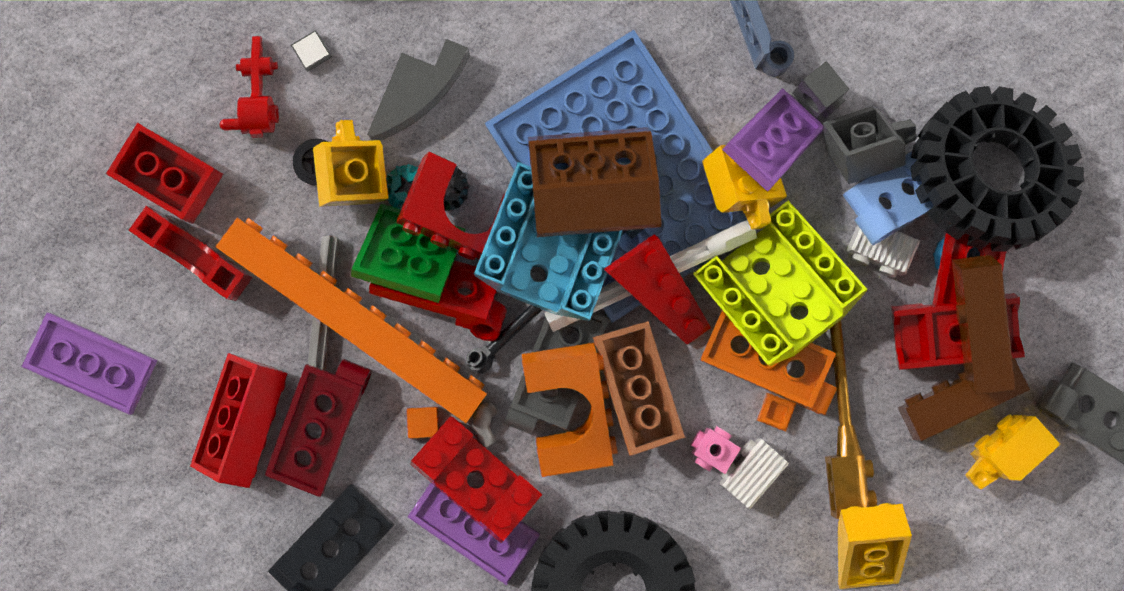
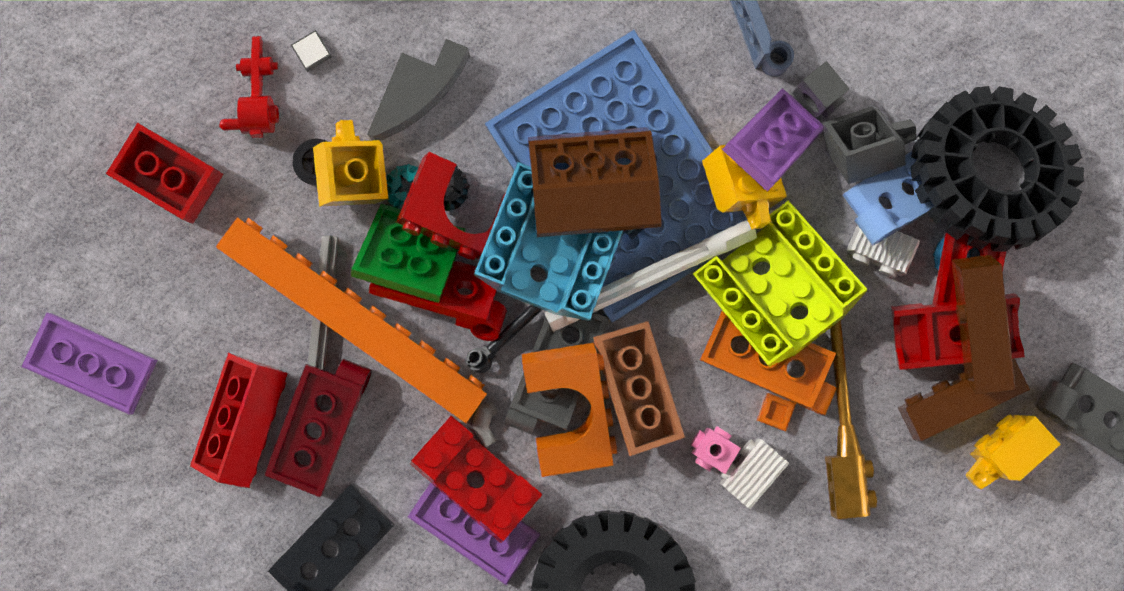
red arch [128,206,253,301] -> none
orange tile [407,407,439,438] -> none
red wing [604,234,711,345] -> none
yellow slope [838,503,912,589] -> none

